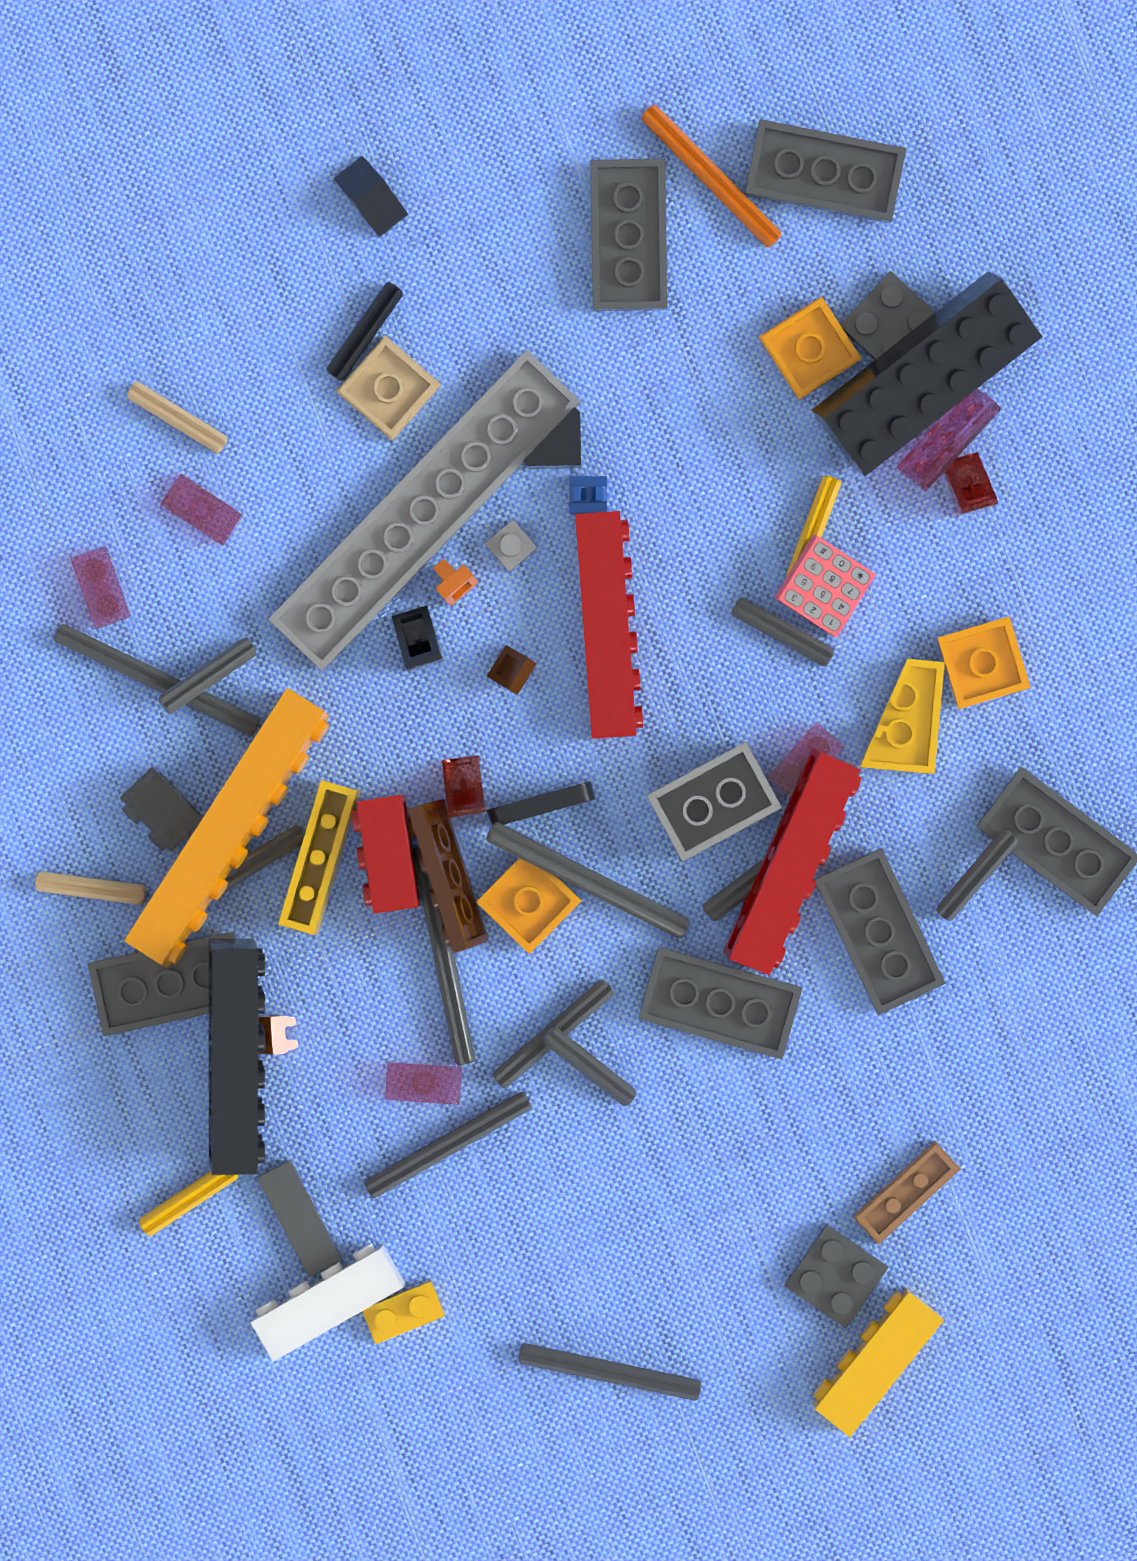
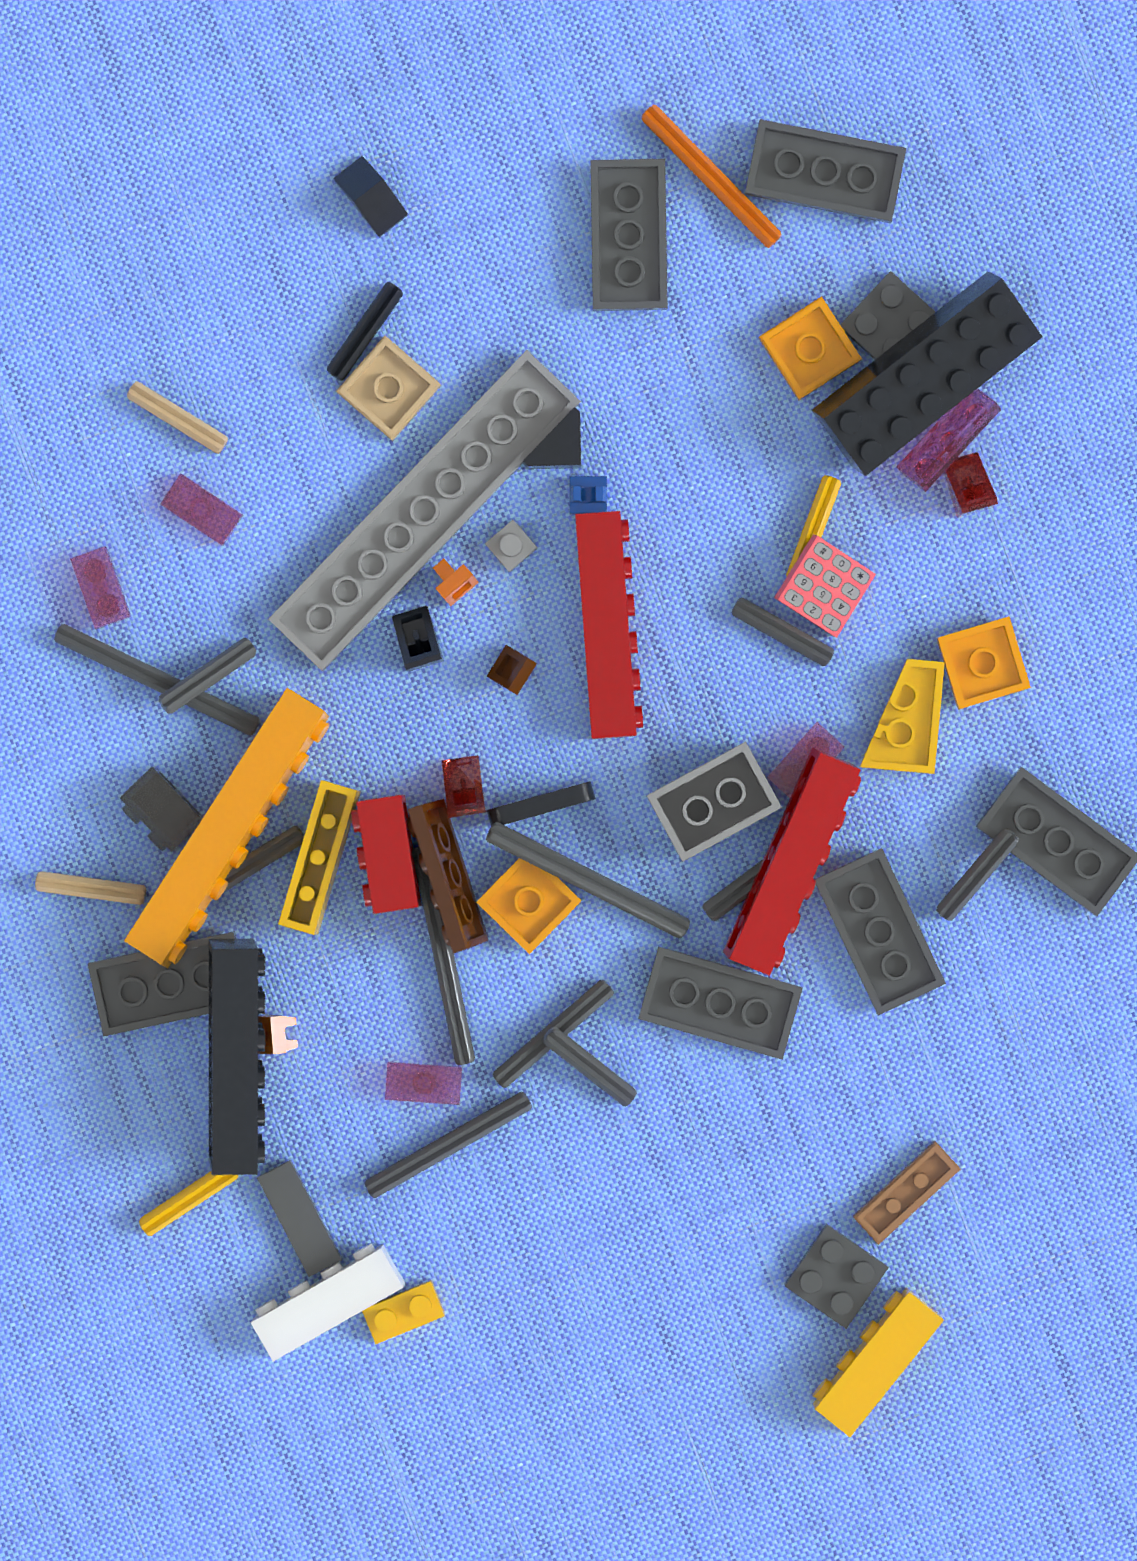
dark grey axle [518,1343,702,1401] -> none

